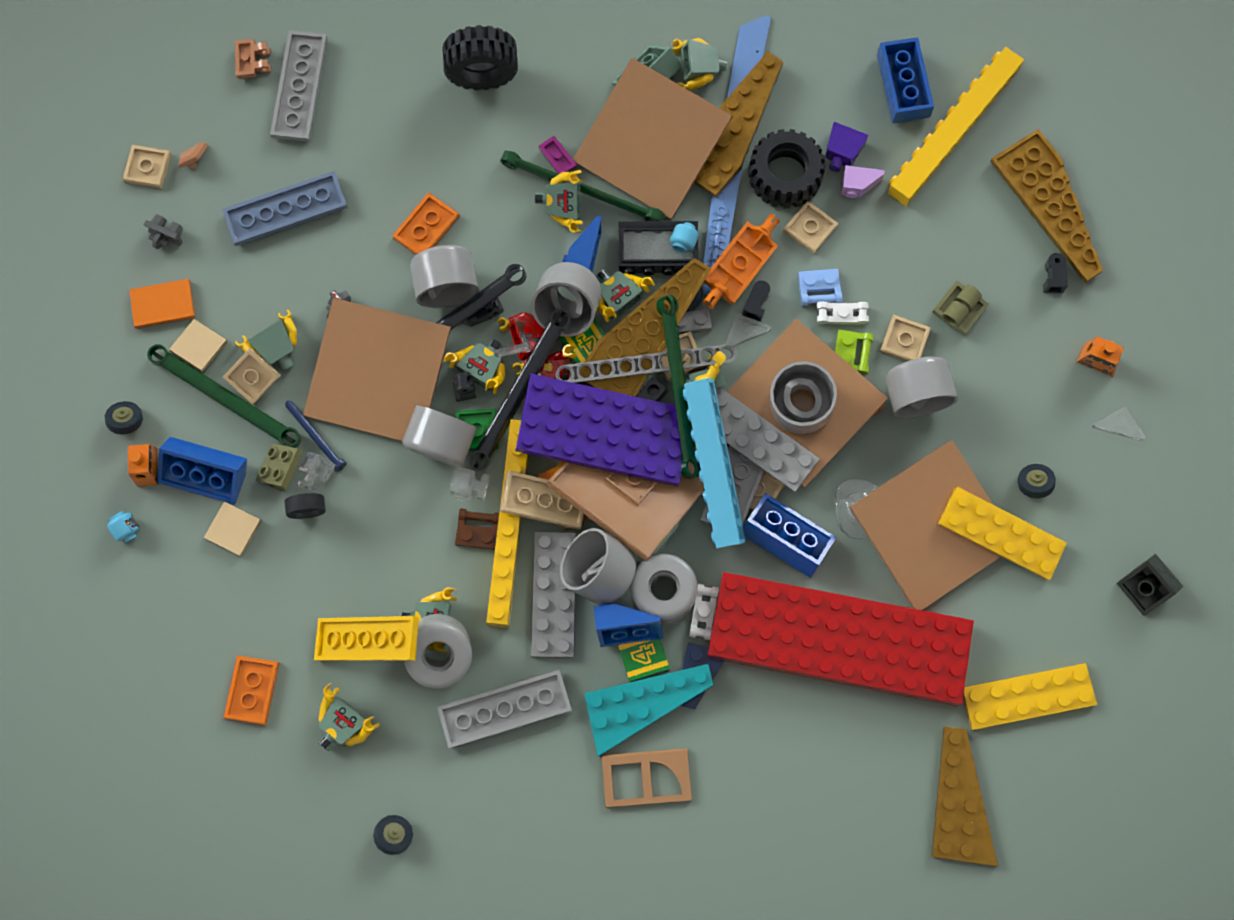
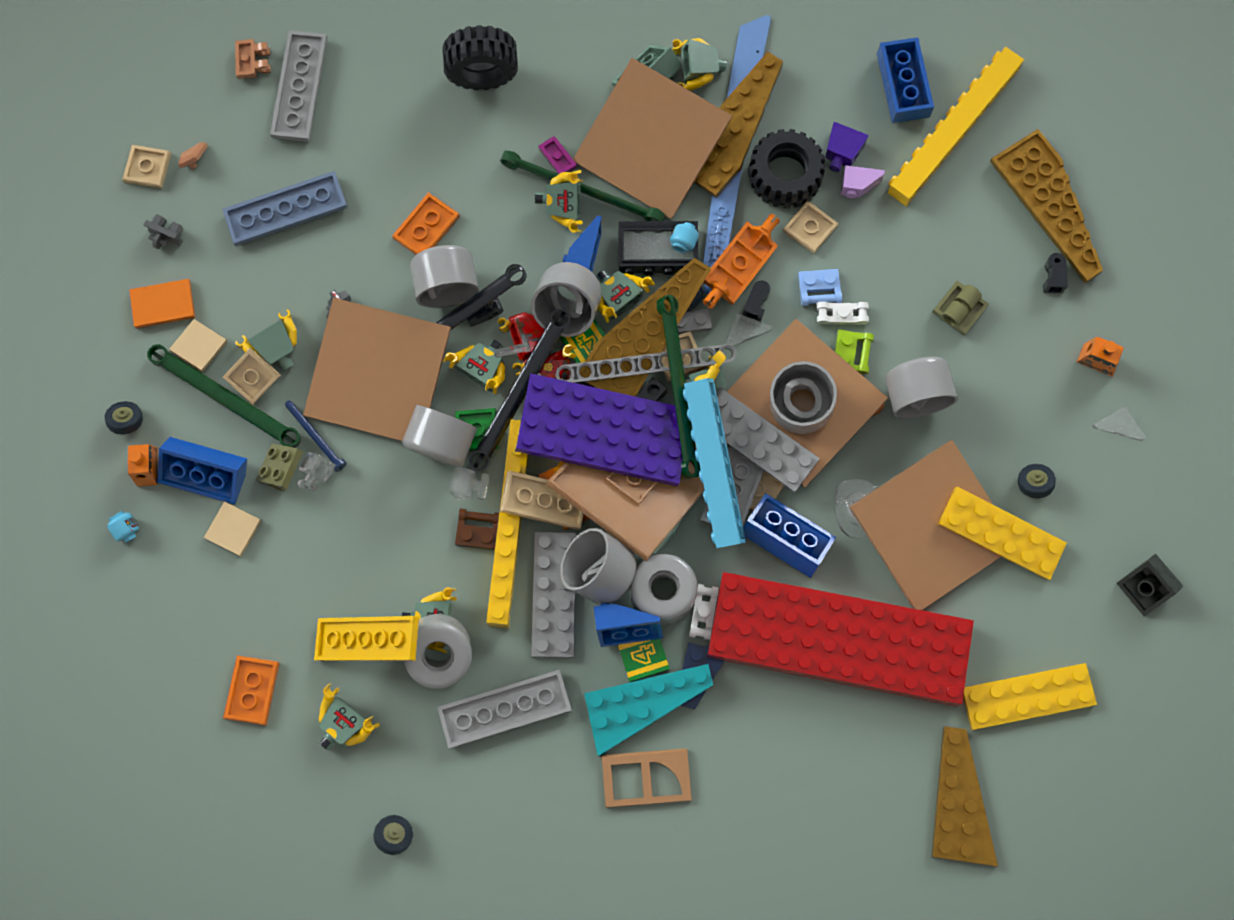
black tyre [284,493,326,519] -> none
black leg [453,372,476,402] -> none
tan tile [880,314,931,362] -> none

